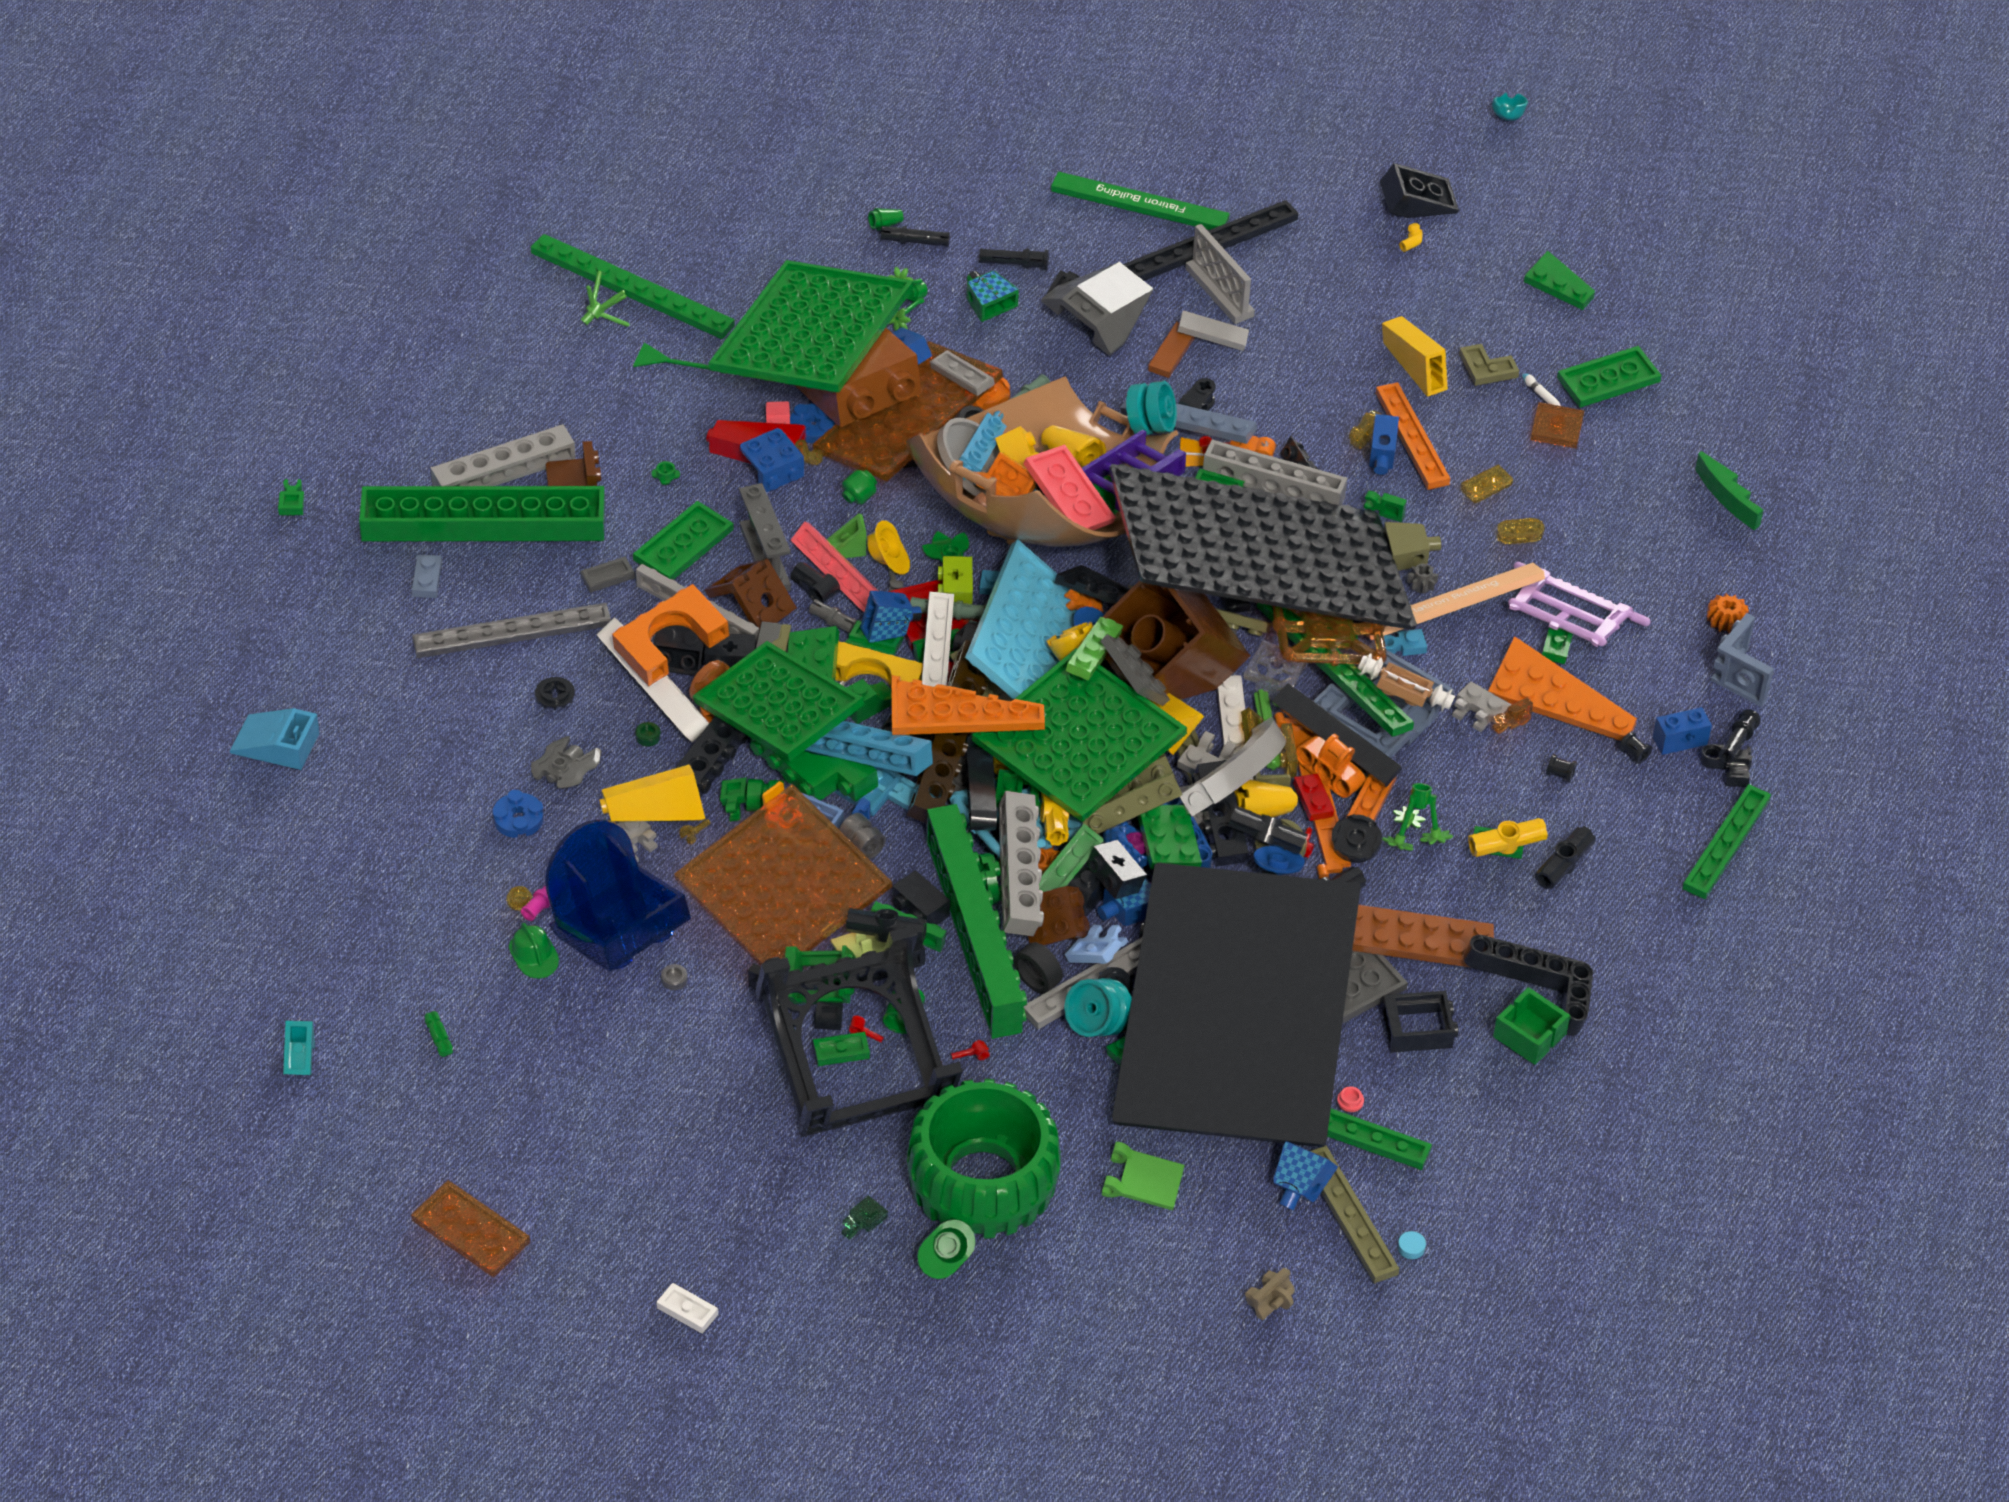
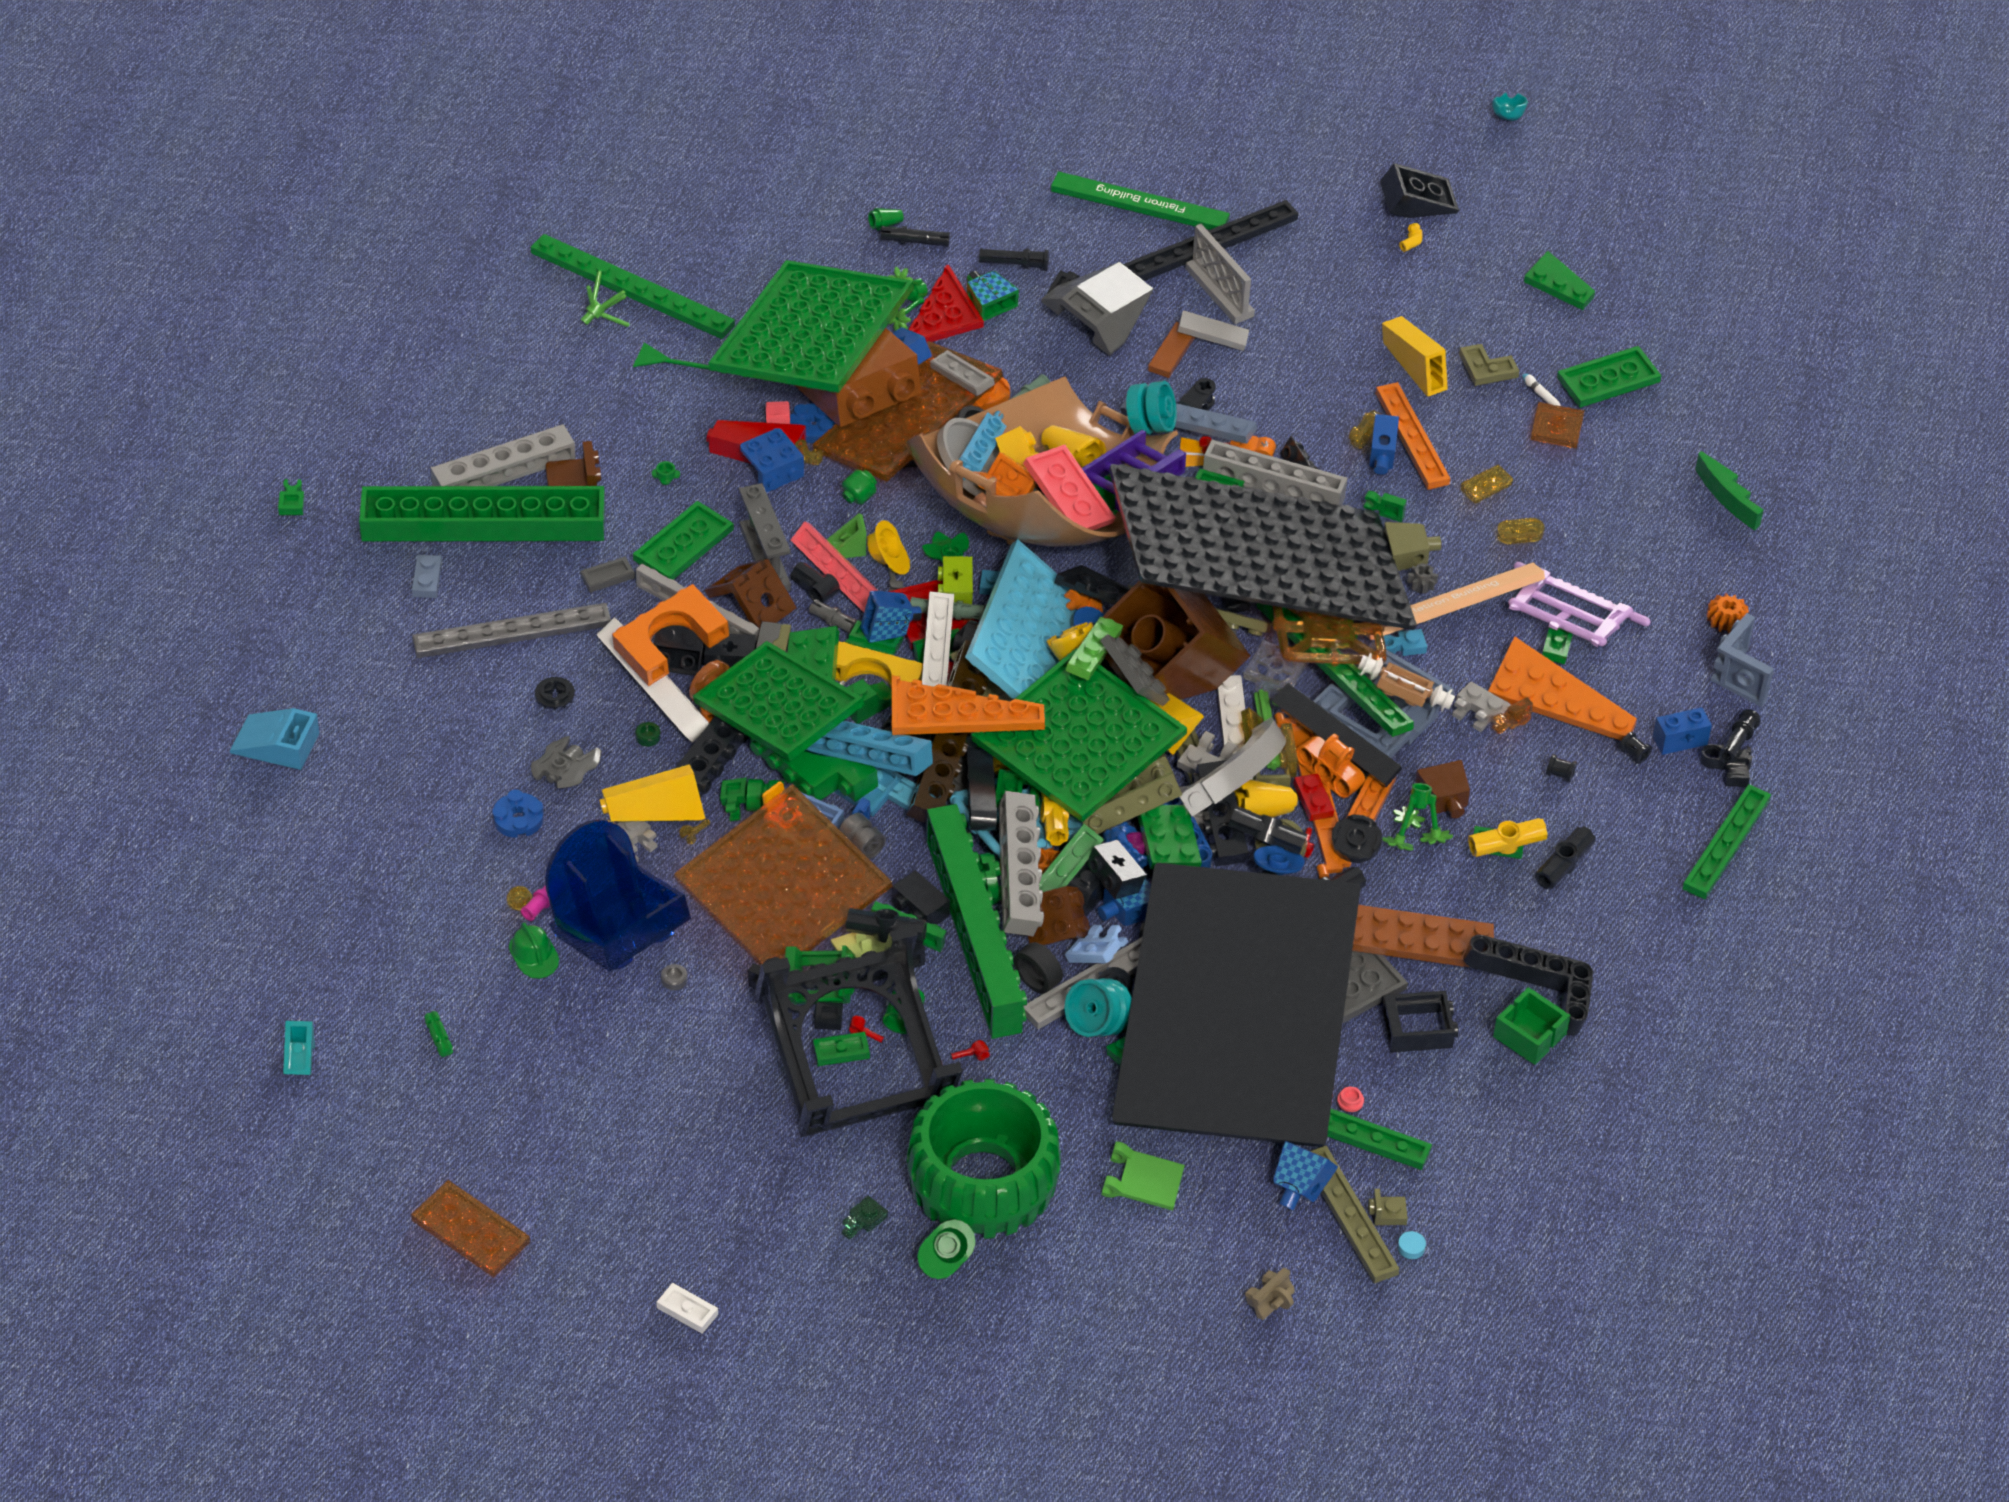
none -> red tile [908,265,984,343]
none -> olive bracket [1368,1189,1408,1225]
none -> reddish brown torso [1415,760,1470,819]

